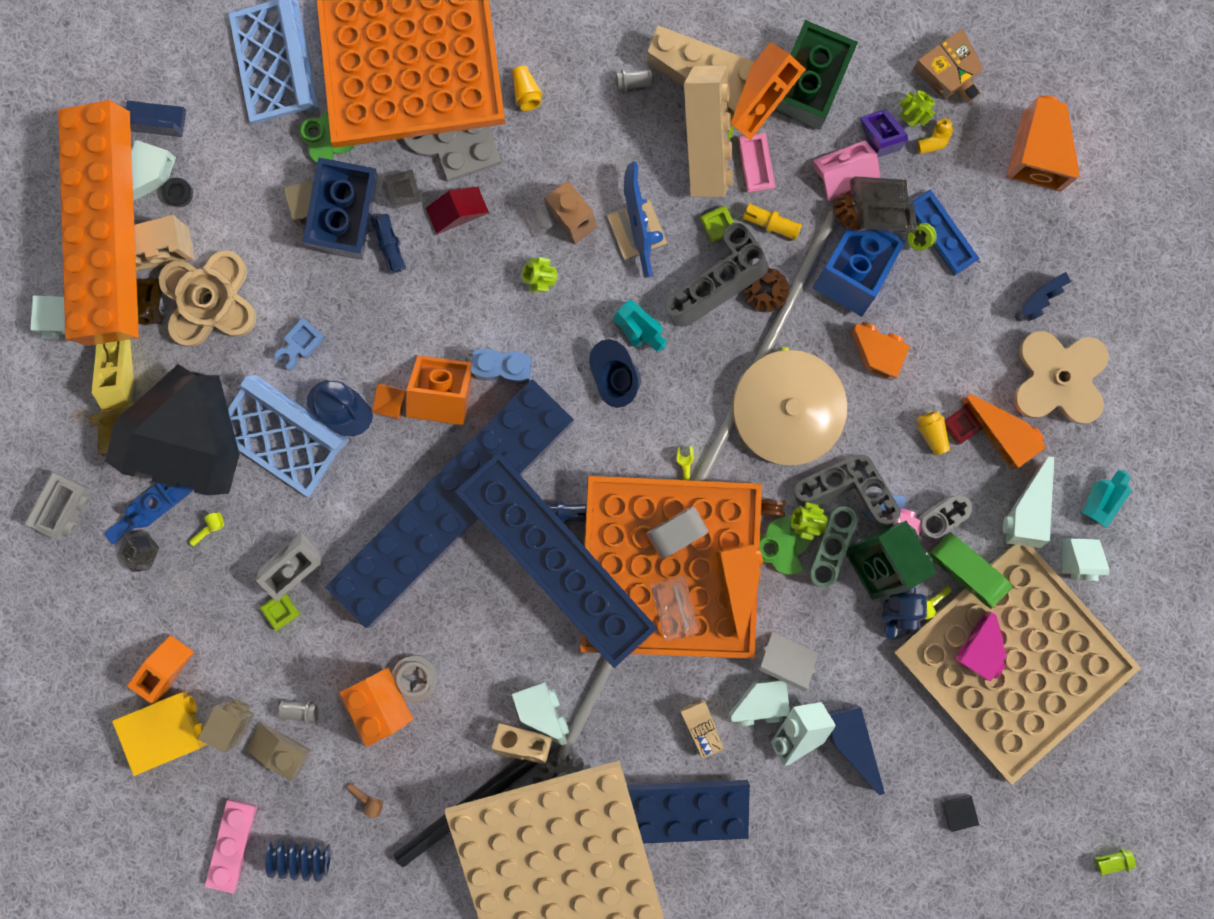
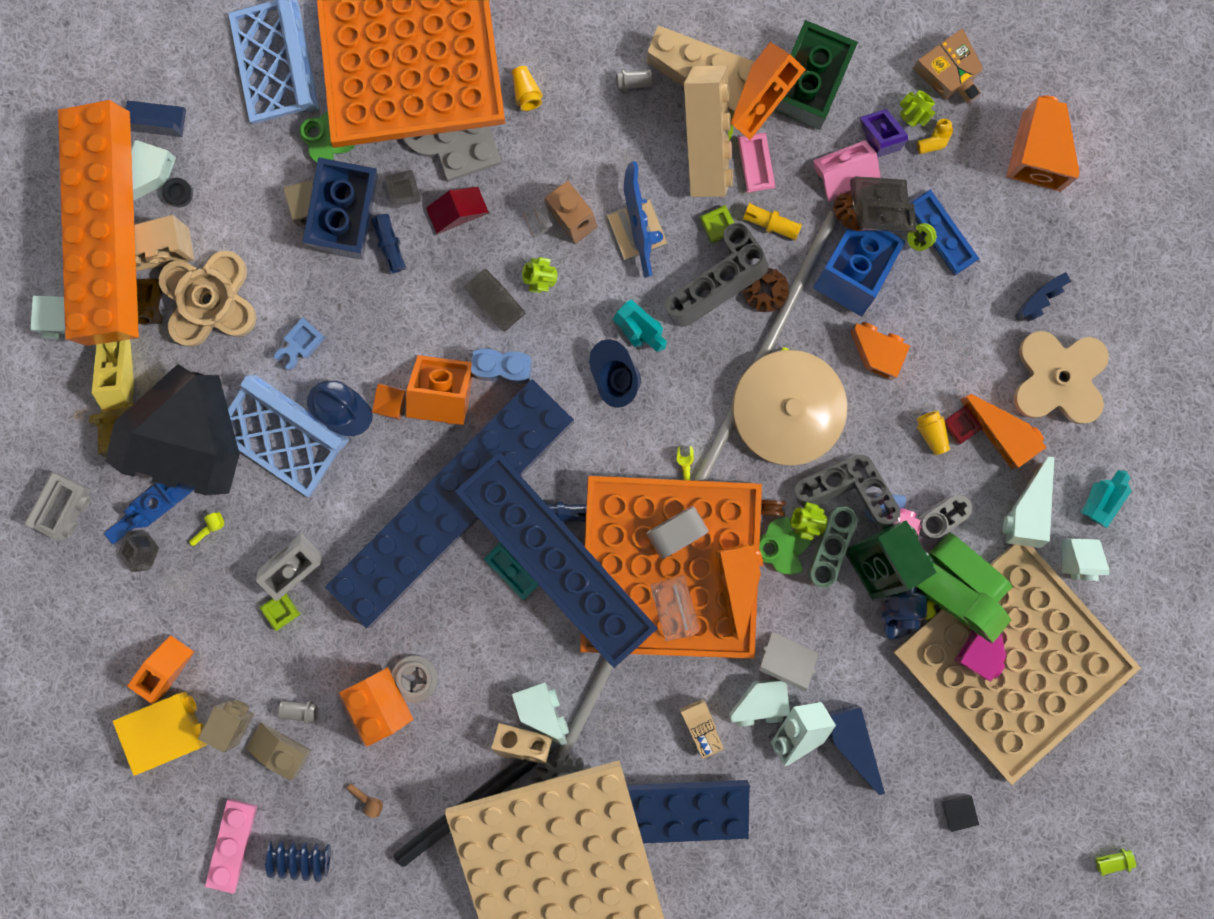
none -> clear smoke slope [463,268,526,332]
none -> teal slope [484,542,539,600]
none -> bright green beam [914,563,1012,644]

